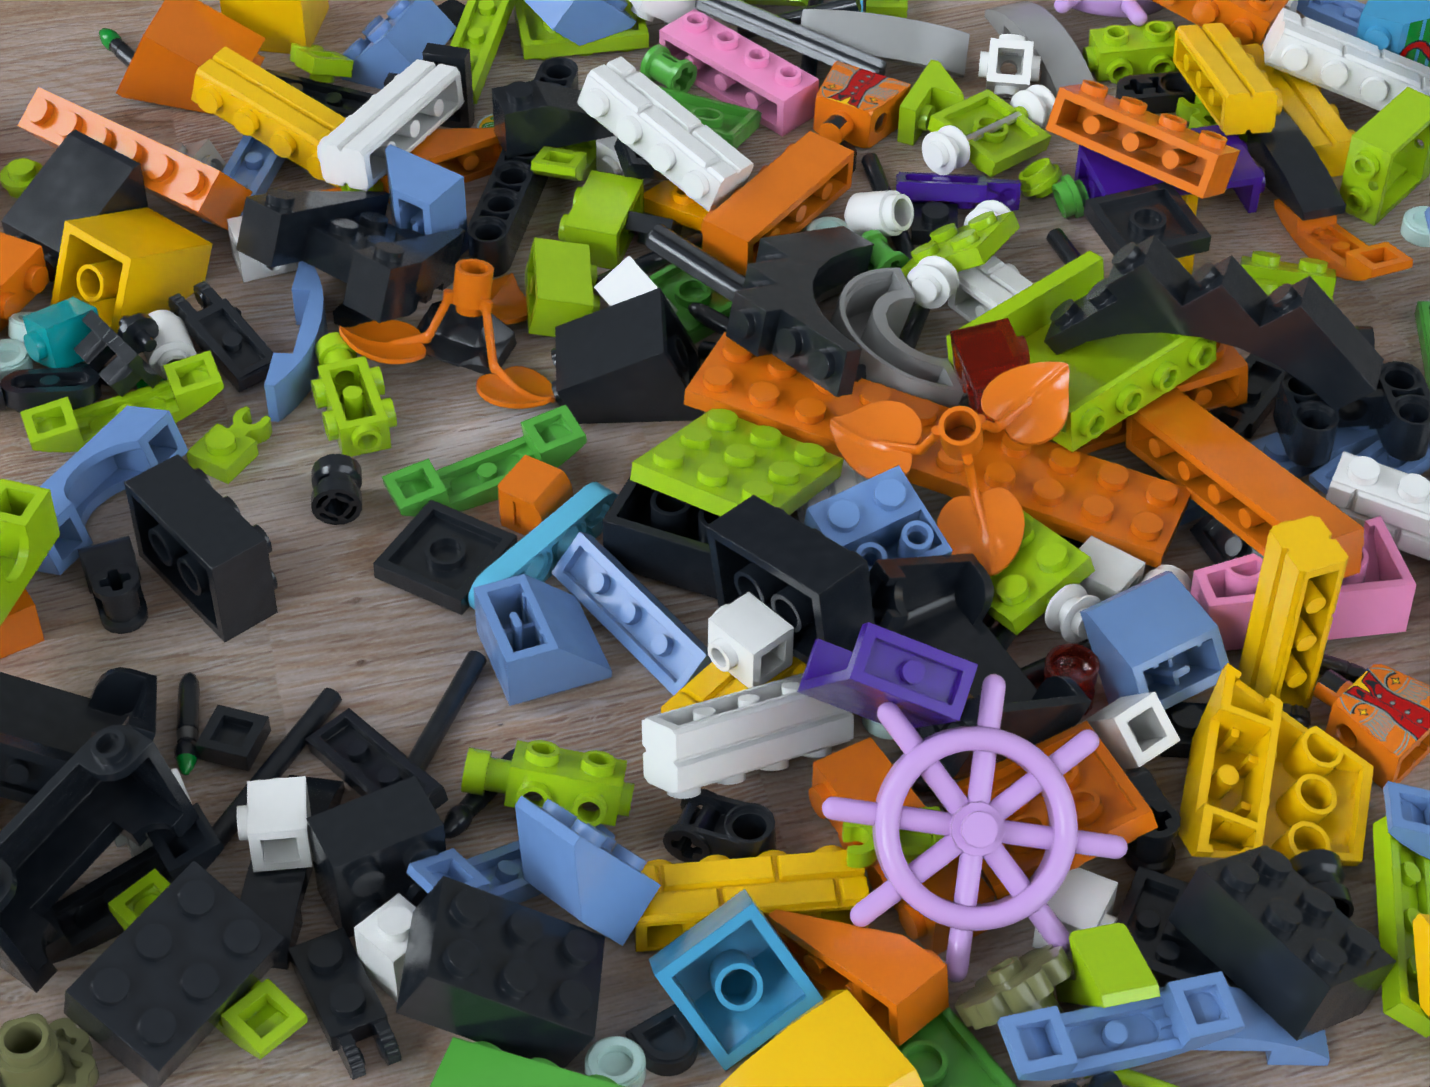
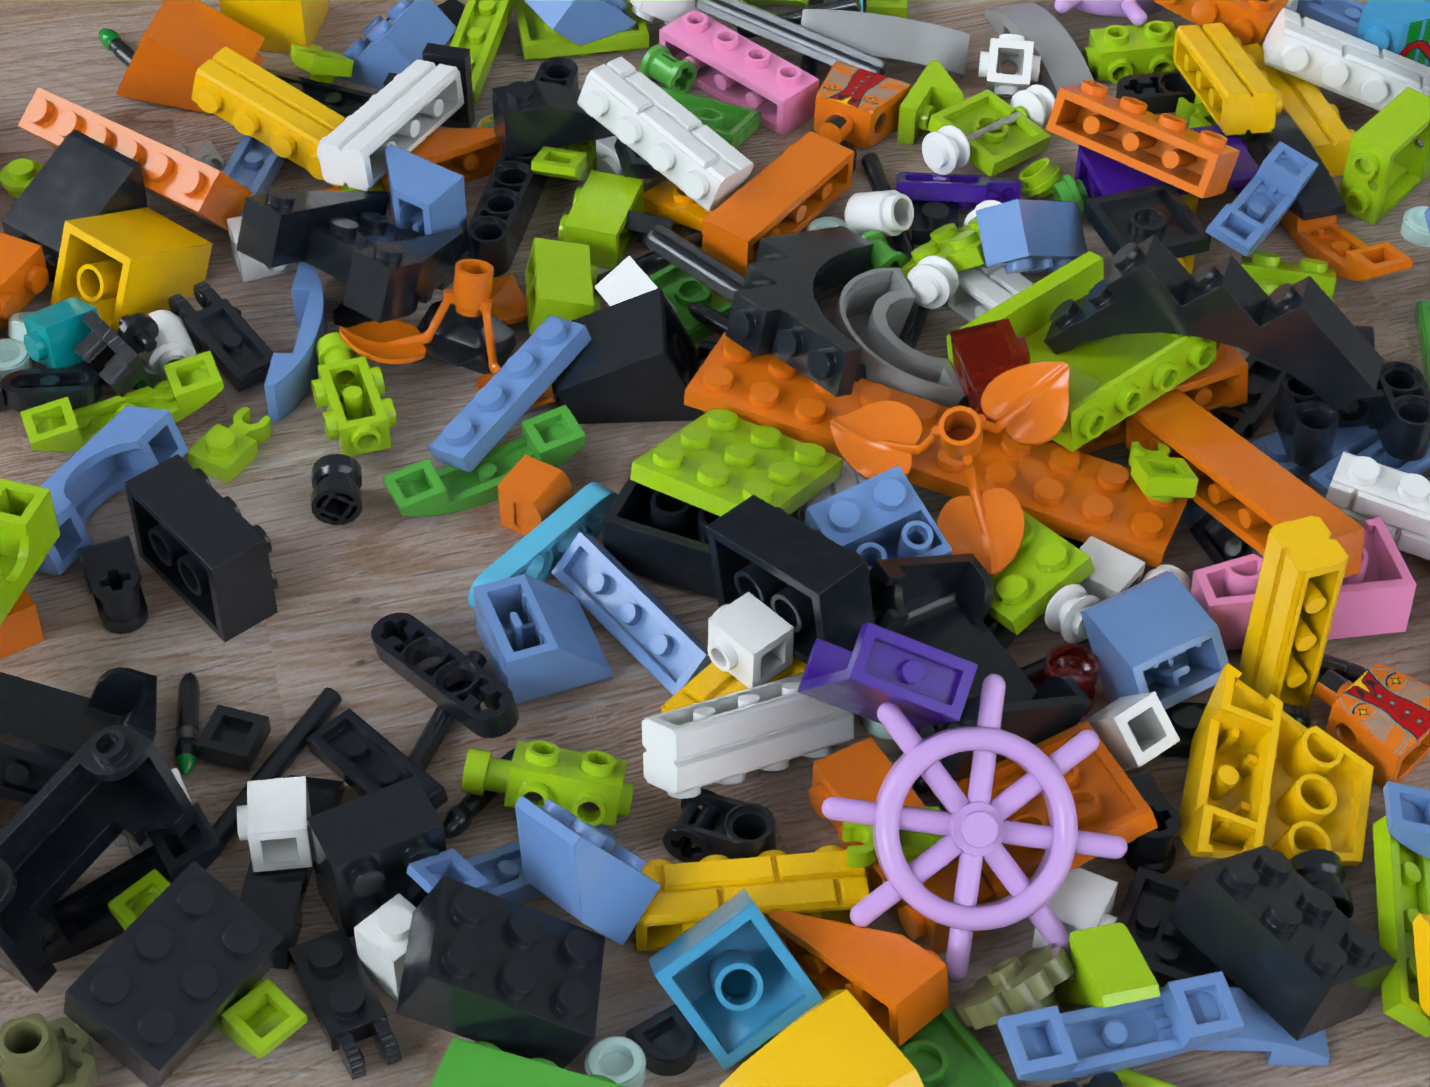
black plate [373,500,518,615] -> none
none -> black beam [371,612,519,738]
none -> medium blue plate [428,315,592,473]
none -> medium blue brick [976,199,1087,274]
none -> lime plate [1128,441,1199,502]
none -> medium blue slope [1205,141,1319,256]

